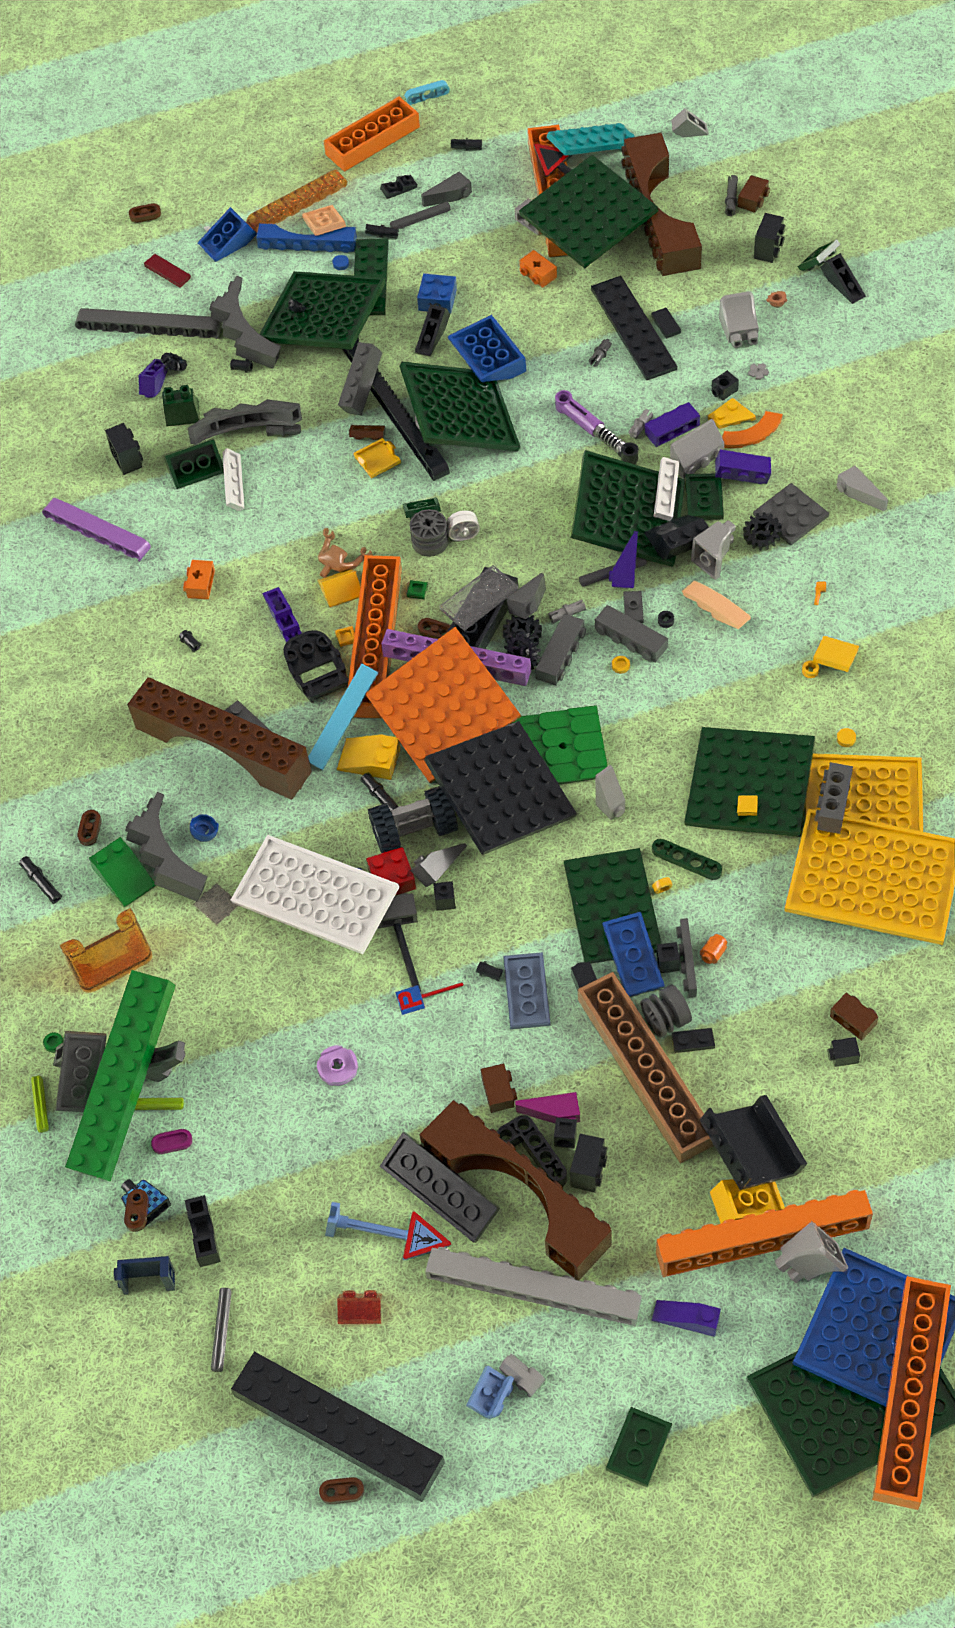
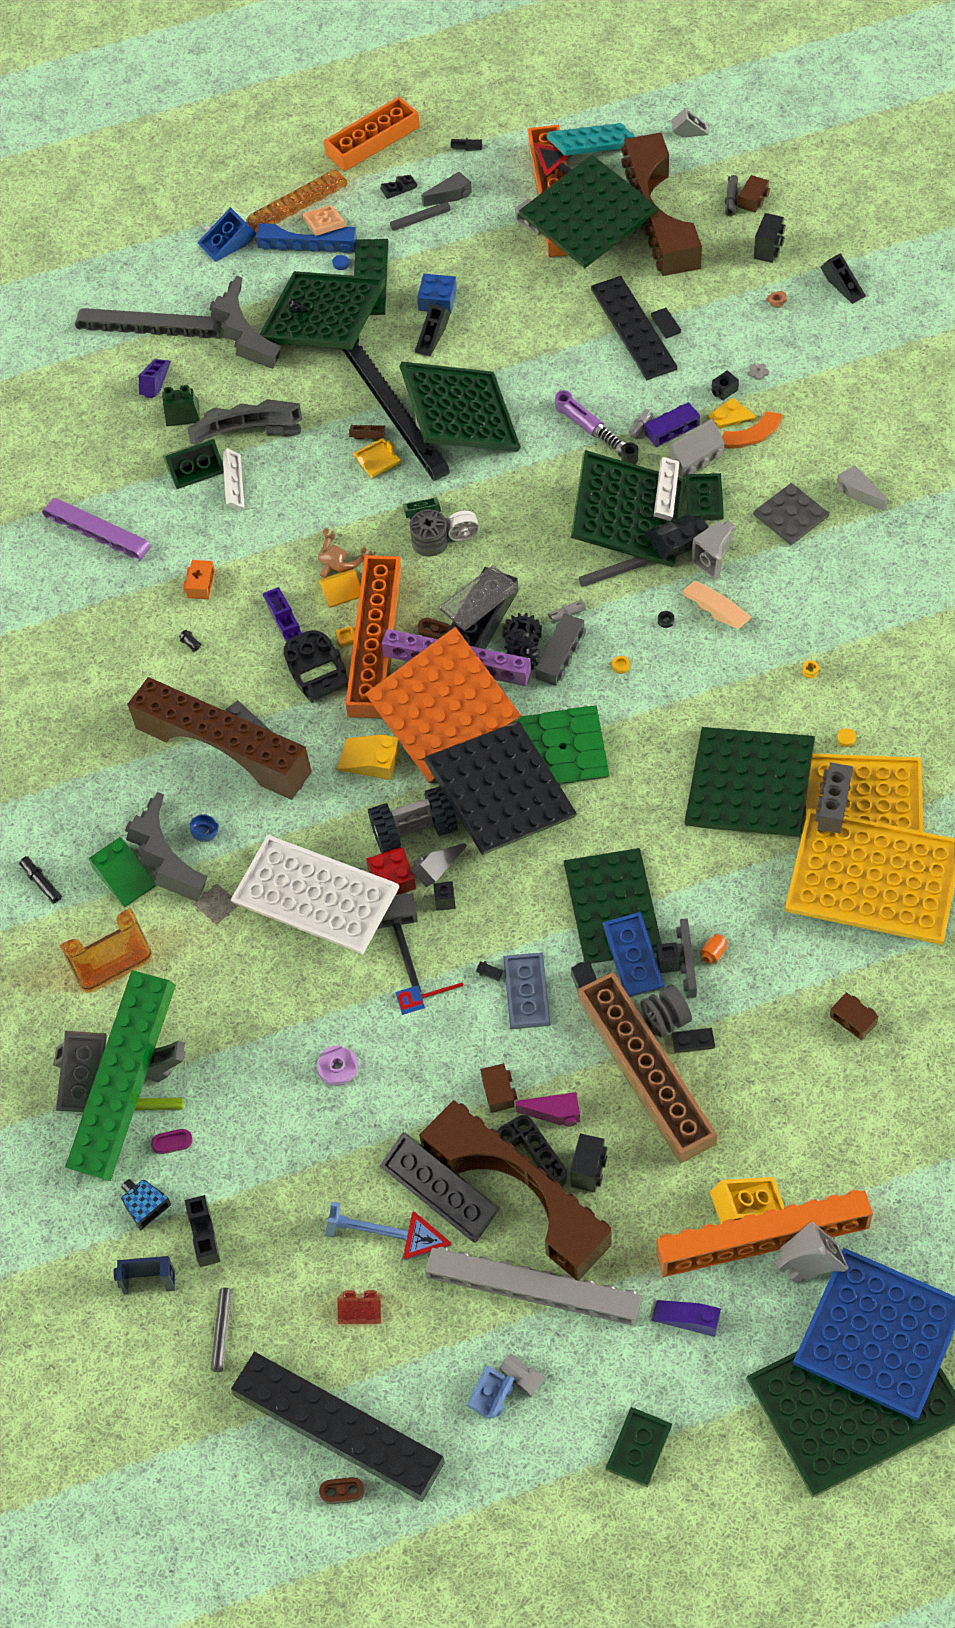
lime axle [31,1075,49,1133] -> none
green tile [43,1032,64,1053] -> none
reddish brown plate [77,810,102,846] -> none
black brick [105,423,143,475] -> none
reddish brown plate [124,1189,149,1232] -> none
reddish brown plate [129,203,161,223] -> none
dark red tile [144,254,191,288] -> none
black gear [161,352,187,371] -> none
black pin [230,359,253,373] -> none
medium azure tile [308,663,378,770] -> none
dark grey brick [338,342,383,416] -> none
black pin [360,772,399,811] -> none
black pin [365,224,399,239] -> none
medium azure beam [404,80,450,105] -> none
green tile [406,580,428,599] -> none
blue slope [448,315,527,382] -> none
dark grey slope [507,573,546,619] -> none
orange brick [520,250,557,288] -> none
black brick [554,1117,577,1149] -> none
dark grey axle [589,339,612,367] -> none
dark grey brick [595,605,668,663] -> none
light grey slope [595,765,625,820] -> none
dark purple slope [609,531,638,588] -> none
dark grey plate [623,591,644,623] -> none
dark green beam [652,839,723,880] -> none
yellow tile [652,877,673,894] -> none
black panel [700,1095,808,1190] -> none
dark purple brick [715,449,771,484] -> none
light grey hips [719,291,759,348] -> none
yellow tile [737,796,758,816] -> none
black gear [743,512,782,551] -> none
dark green plate [797,239,840,271] -> none
yellow tile [813,636,859,672] -> none
light orange hand [814,581,826,605] -> none
black brick [827,1037,860,1067] -> none
orange brick [872,1276,951,1510] -> none

